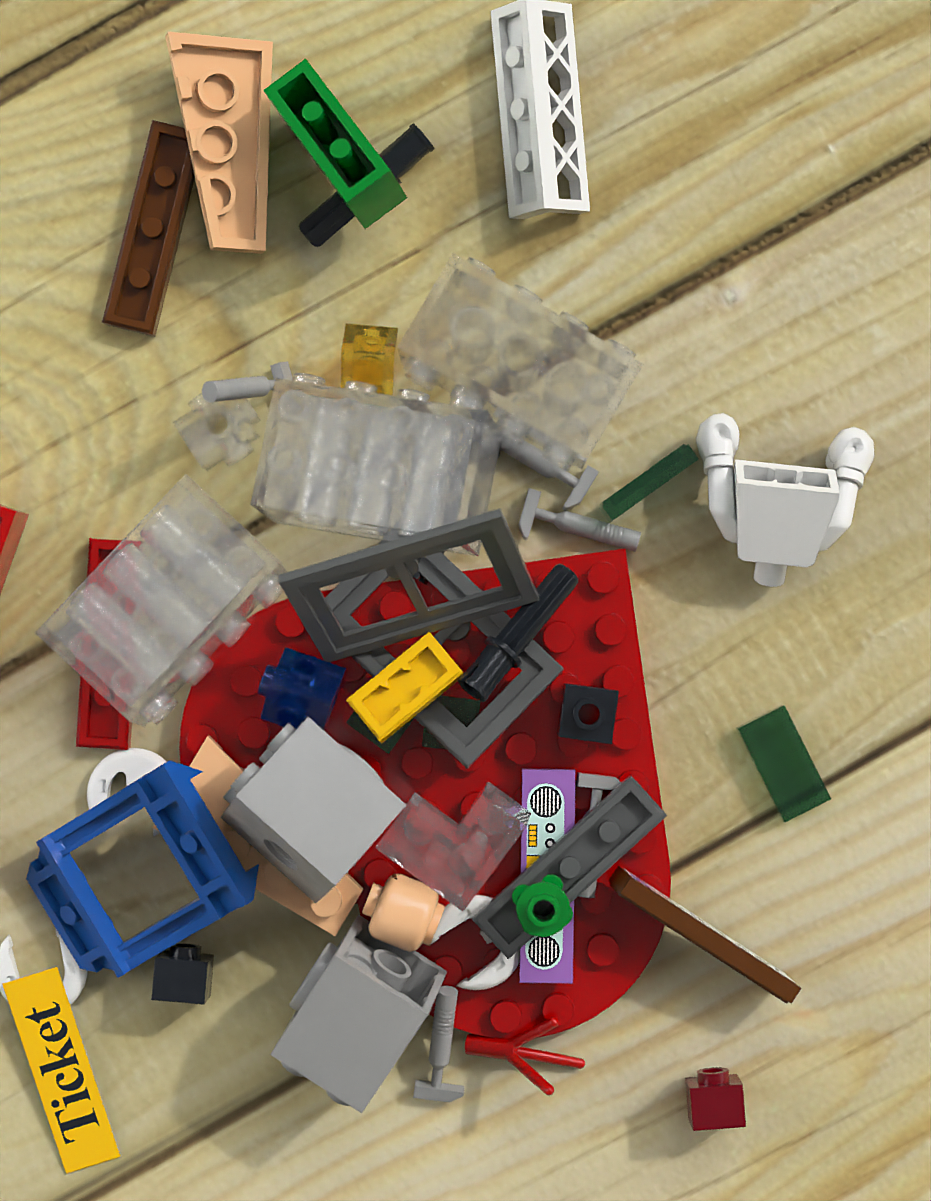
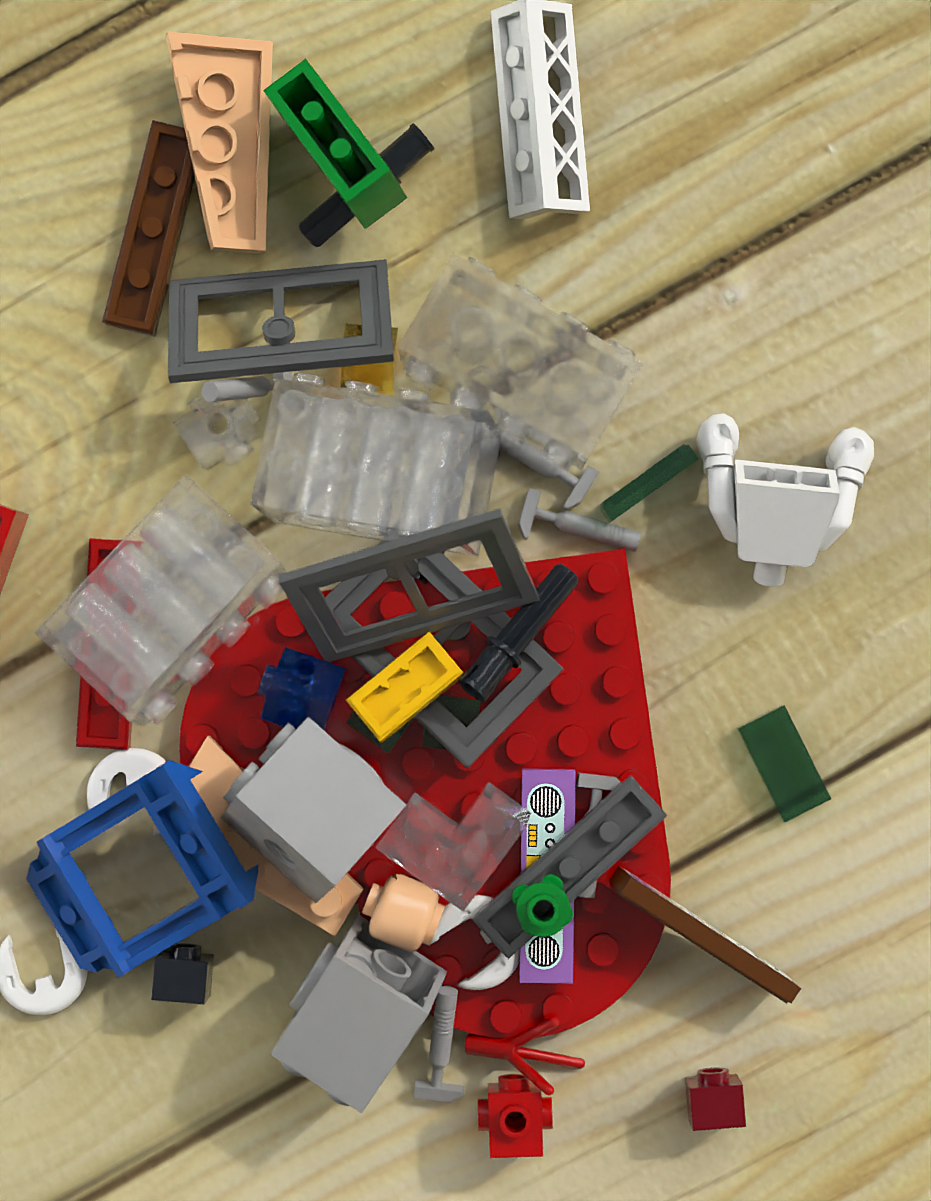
yellow sticker [2,967,121,1174] -> none
black plate [557,683,619,744] -> none
none -> dark grey door [168,259,394,383]
none -> red brick [478,1074,553,1158]

